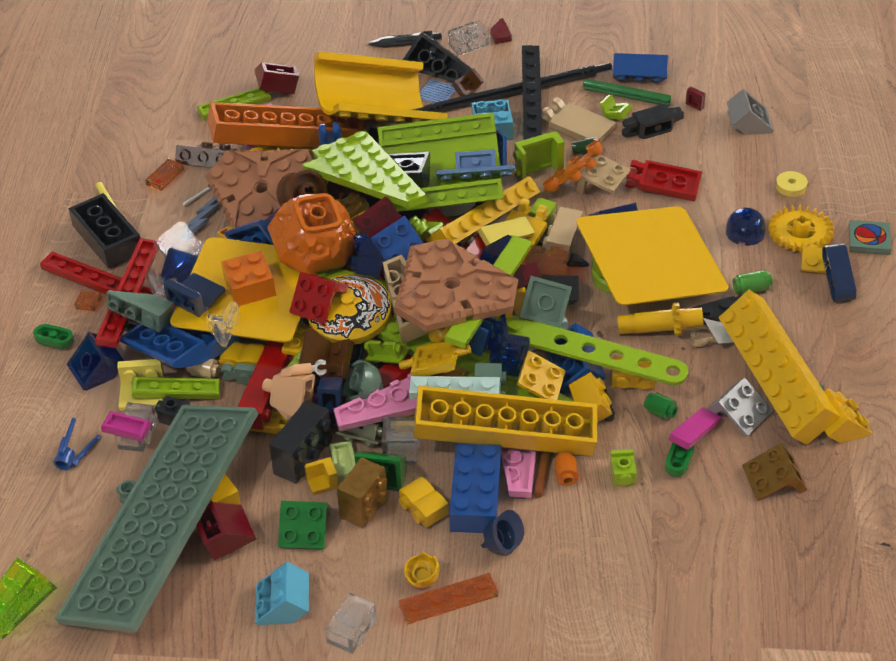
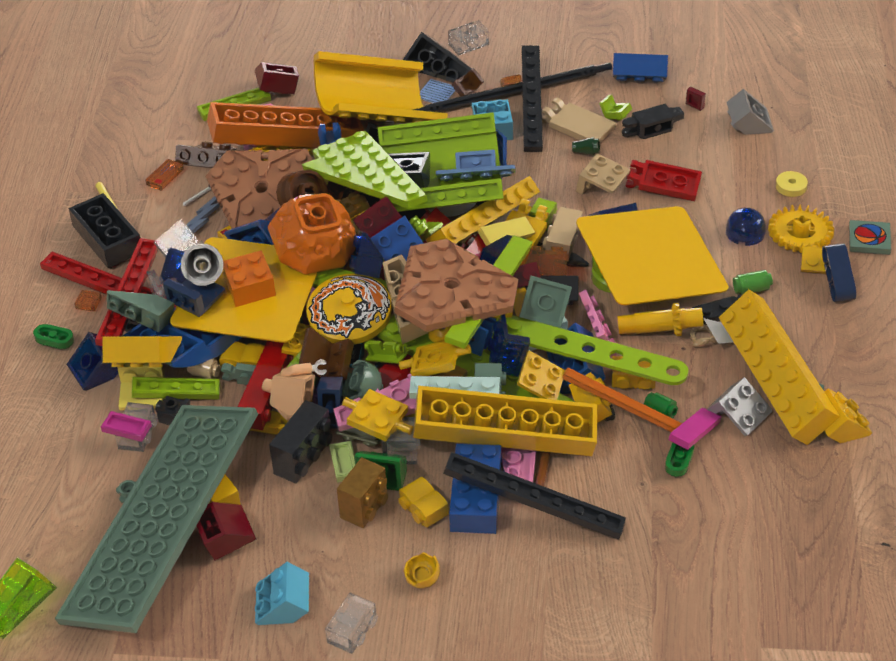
blue plant [53,418,101,470] -> none
clear slope [206,301,240,348] -> none
green bracket [278,501,331,549] -> none
red bracket [289,272,348,324] -> none
yellow panel [305,457,339,495] -> none
black piece [369,30,442,47] -> none
clear orange plate [399,573,498,625] -> none
dark blue piece [481,510,524,556] -> none
dark red tile [490,18,512,44] -> none
lime panel [513,131,565,181] -> none
orange plant [543,140,603,193] -> none
orange brick [554,452,579,486] -> none
green axle [583,79,671,106] -> none
lime brick [610,449,637,486] -> none
pearl gold bracket [742,443,808,500] -> none
none -> yellow slope [103,336,182,367]
none -> white cone [181,243,224,286]
none -> yellow plate [342,389,413,442]
none -> black plate [443,452,626,540]
none -> clear orange tile [500,74,522,87]
none -> orange axle [562,368,682,432]
none -> bright pink wing [579,290,617,359]

